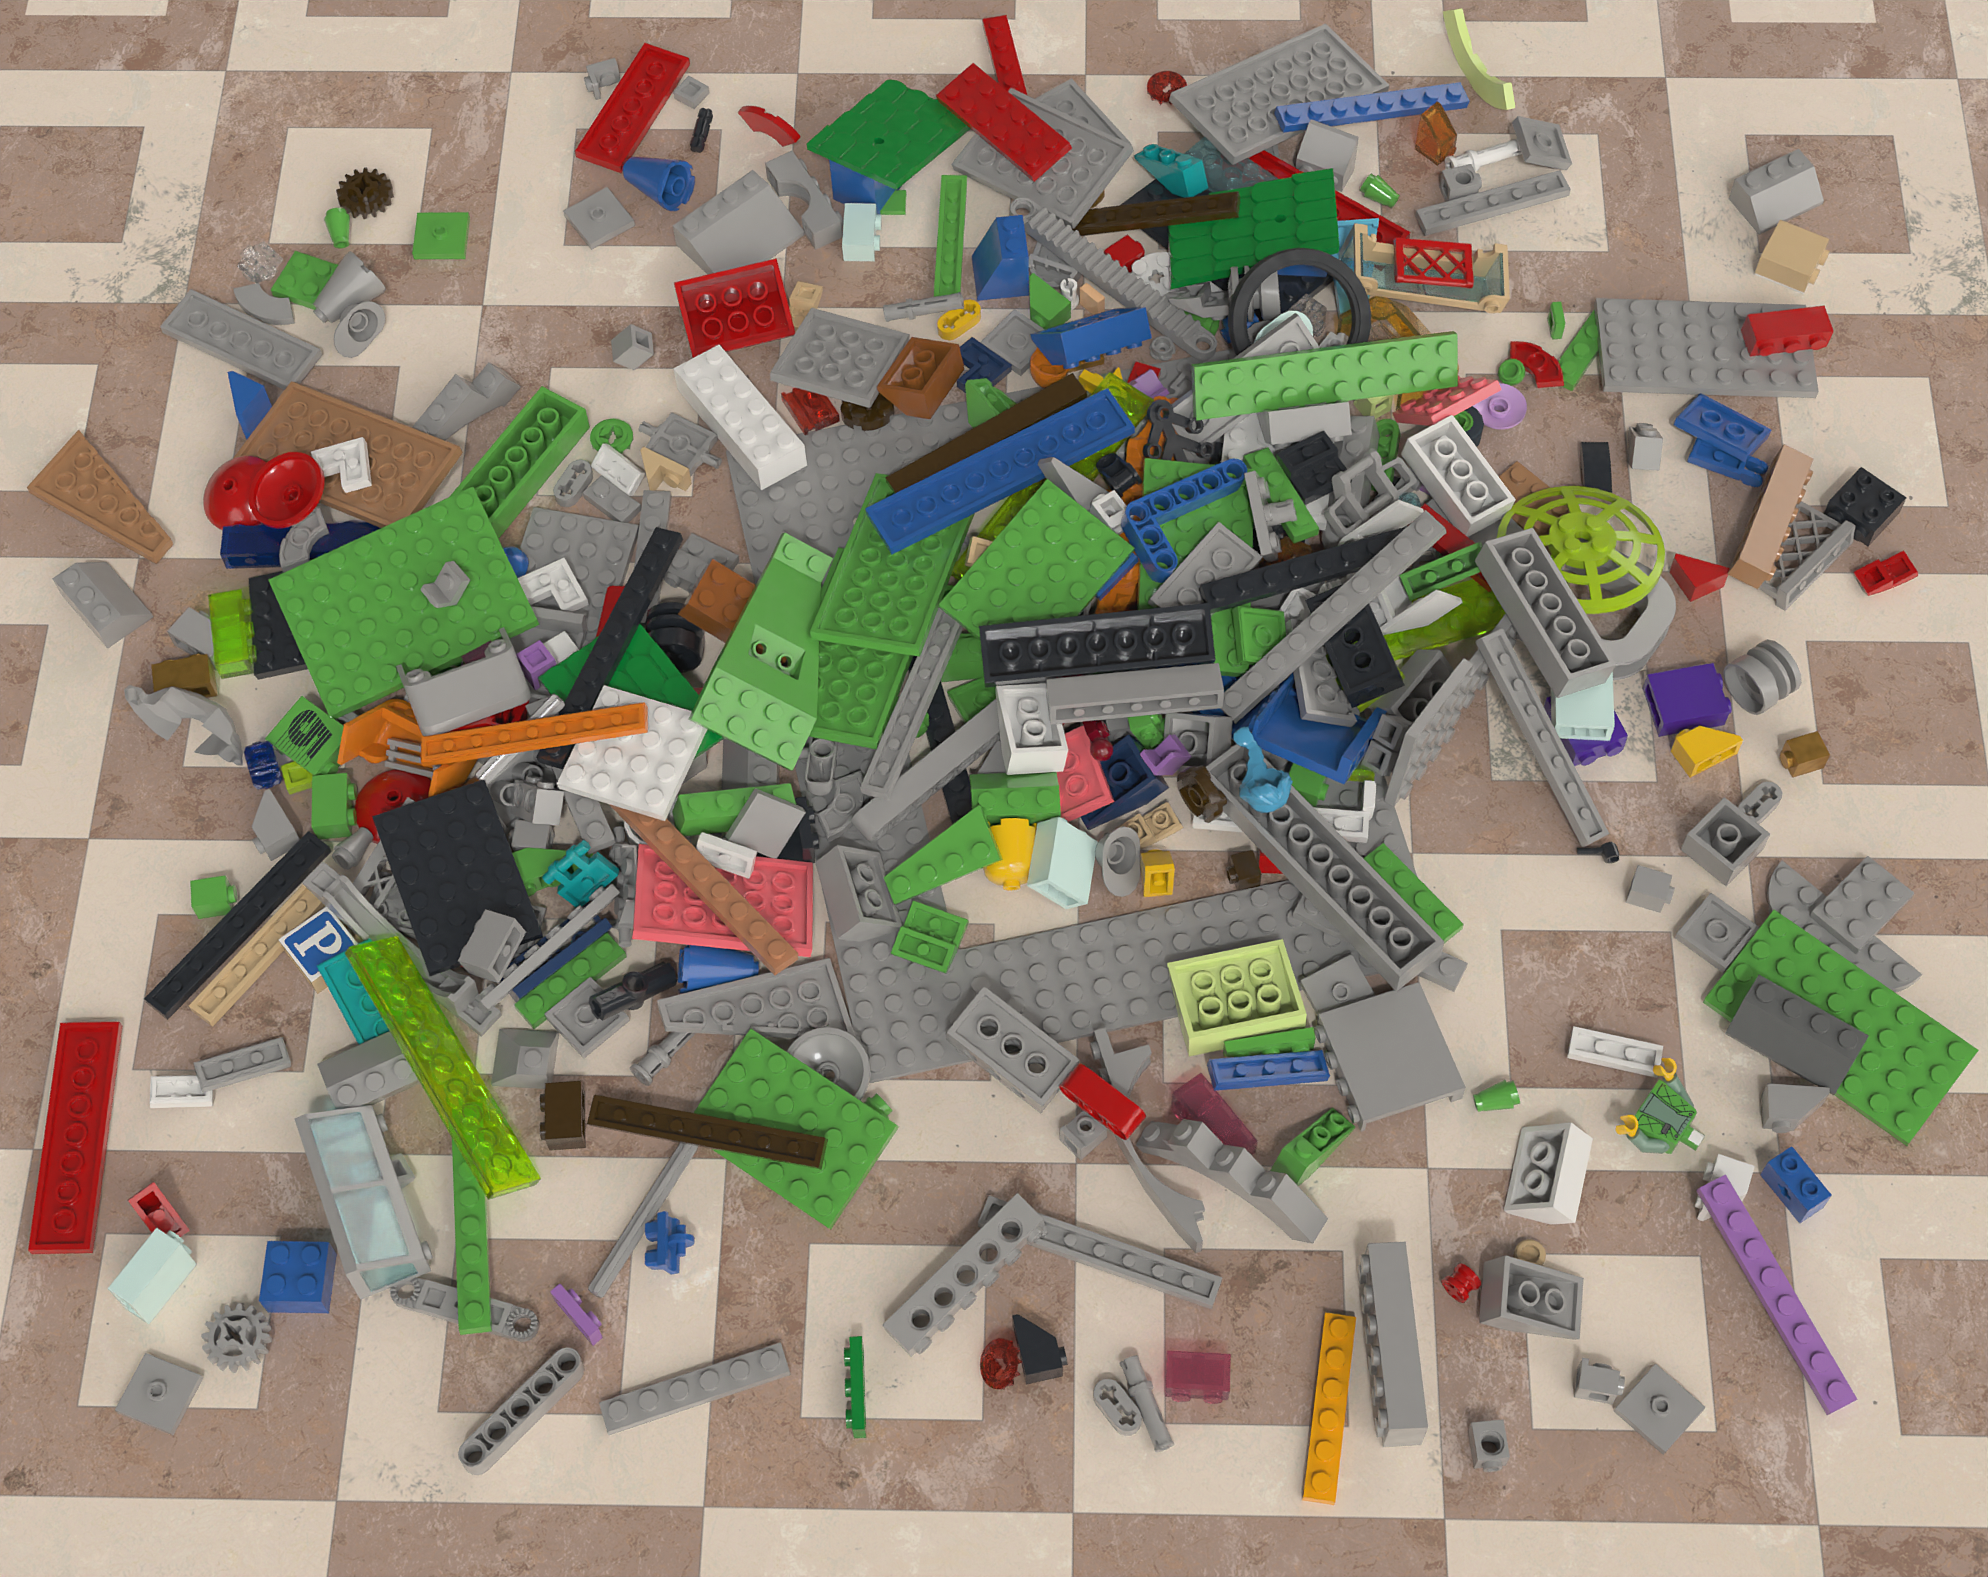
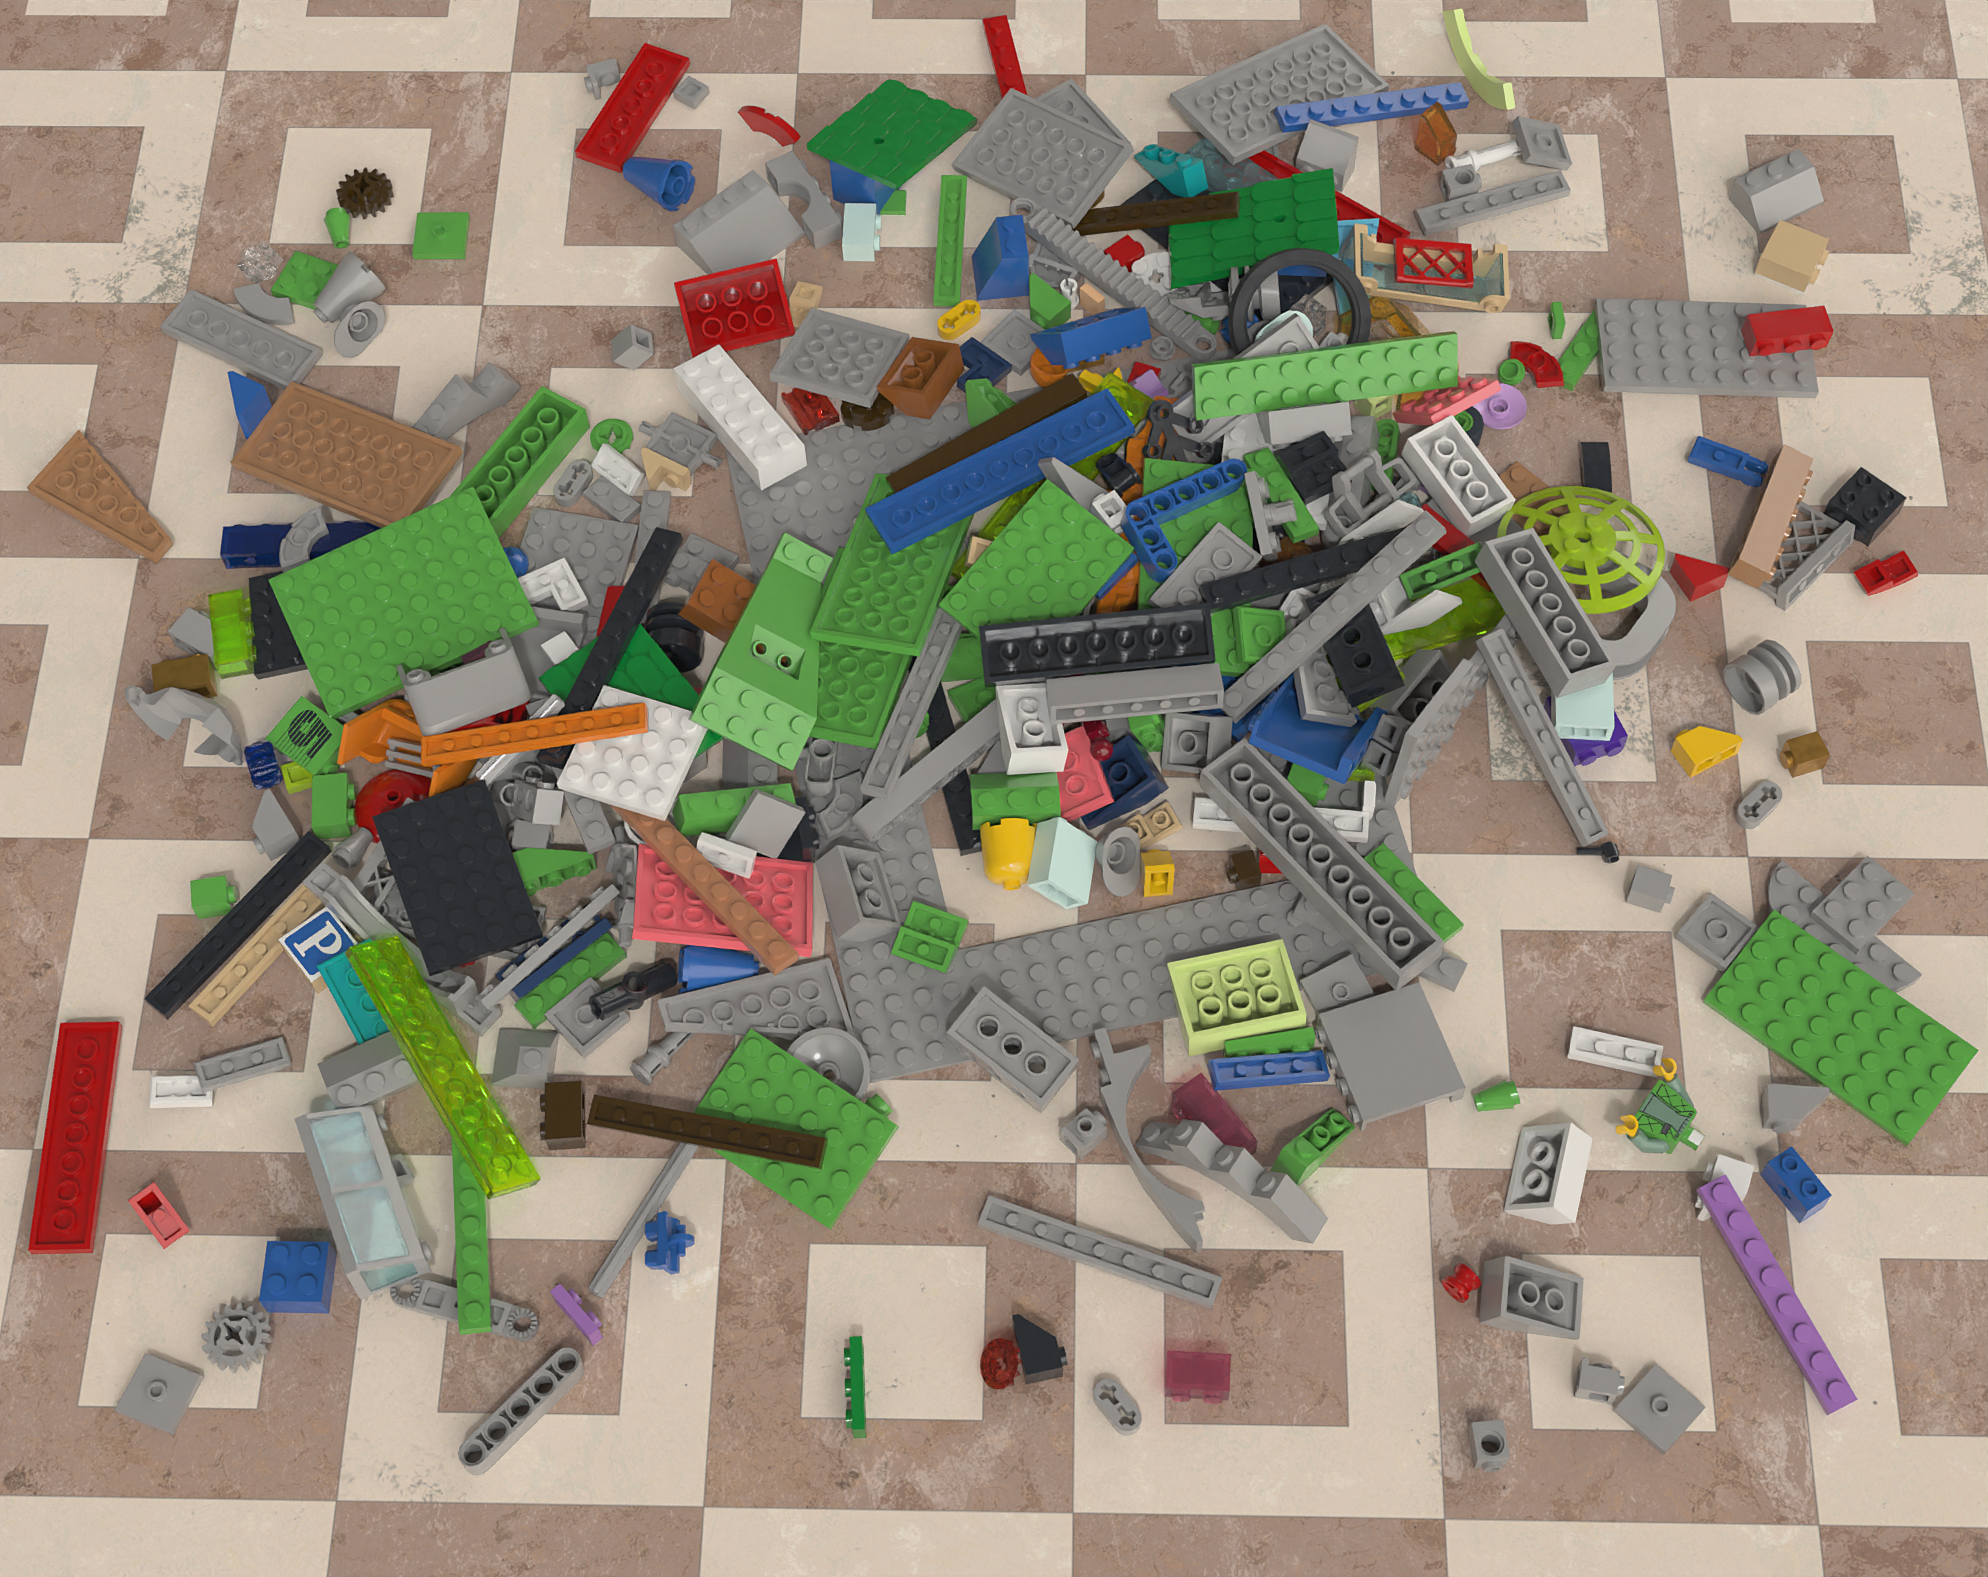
light grey slope [52,562,153,649] -> none
light aqua brick [108,1228,197,1324] -> none
red dish [203,456,266,533] -> none
red dish [249,452,325,528] -> none
white plate [311,437,372,493] -> none
light grey bracket [421,561,470,608] -> none
light grey brick [458,909,526,983] -> none
medium lavender panel [516,640,556,690] -> none
teal plate [542,840,619,908] -> none
light grey plate [563,187,635,250] -> none
light grey plate [599,1342,791,1435] -> none
black axle [690,108,713,153] -> none
light grey pin [883,292,964,322] -> none
light grey brick [883,1193,1045,1357] -> none
bright green wing [884,805,1003,905] -> none
red plate [936,63,1072,182] -> none
red beam [1059,1063,1147,1140] -> none
light grey pin [1119,1355,1175,1452] -> none
medium lavender panel [1140,735,1192,775] -> none
clear red gear [1147,71,1187,106] -> none
dark brown plate [1177,765,1227,823] -> none
dark azure hair [1233,727,1293,813] -> none
light orange plate [1302,1312,1356,1505] -> none
light grey brick [1358,1241,1428,1447] -> none
bright green cone [1360,173,1400,209] -> none
tan tile [1513,1239,1546,1266] -> none
light grey slope [1628,423,1663,471] -> none
dark purple brick [1642,663,1732,737] -> none
blue tile [1674,393,1771,462] -> none
light grey brick [1681,797,1770,886] -> none
dark grey slope [1725,975,1869,1095] -> none

